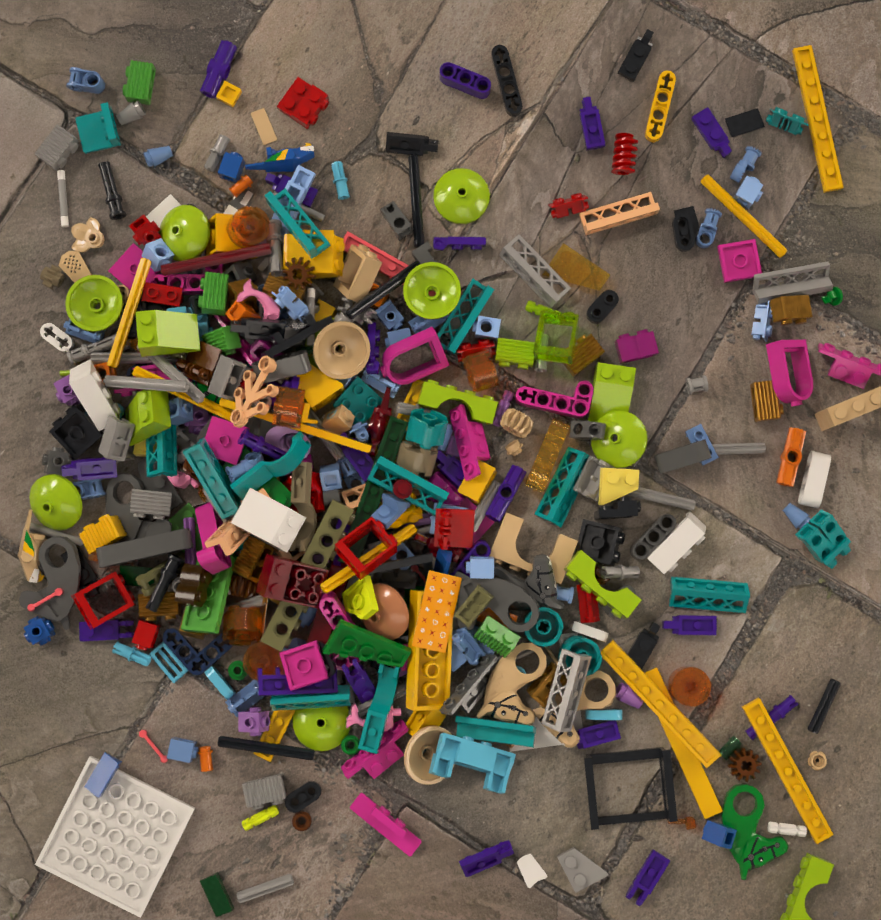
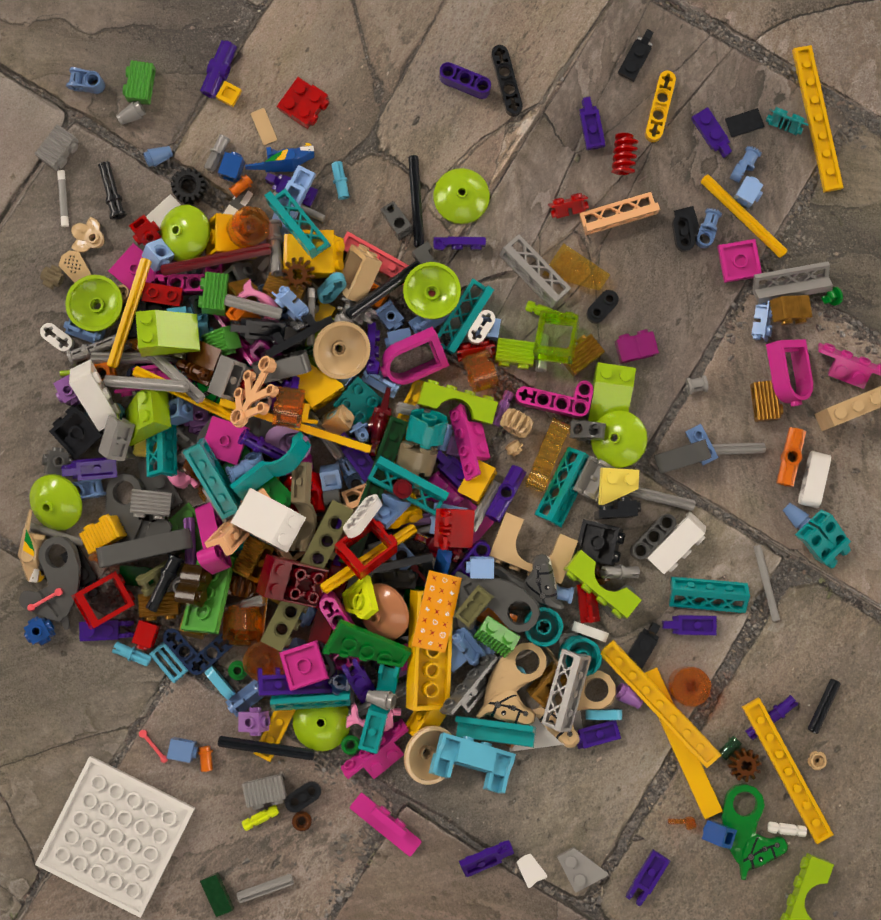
teal bracket [75,102,121,154] -> none
slope [84,752,122,798] -> none
black hinge [386,132,439,156] -> none
black piece [584,747,678,830] -> none
none -> black tyre [171,168,207,205]
none -> light grey axle [224,294,282,319]
none -> medium azure beam [317,272,347,304]
none -> dark blue plate [328,673,350,695]
none -> white beam [343,494,382,538]
none -> light grey cone [366,690,397,710]
none -> white beam [468,310,495,344]
none -> light grey bar [753,545,780,621]

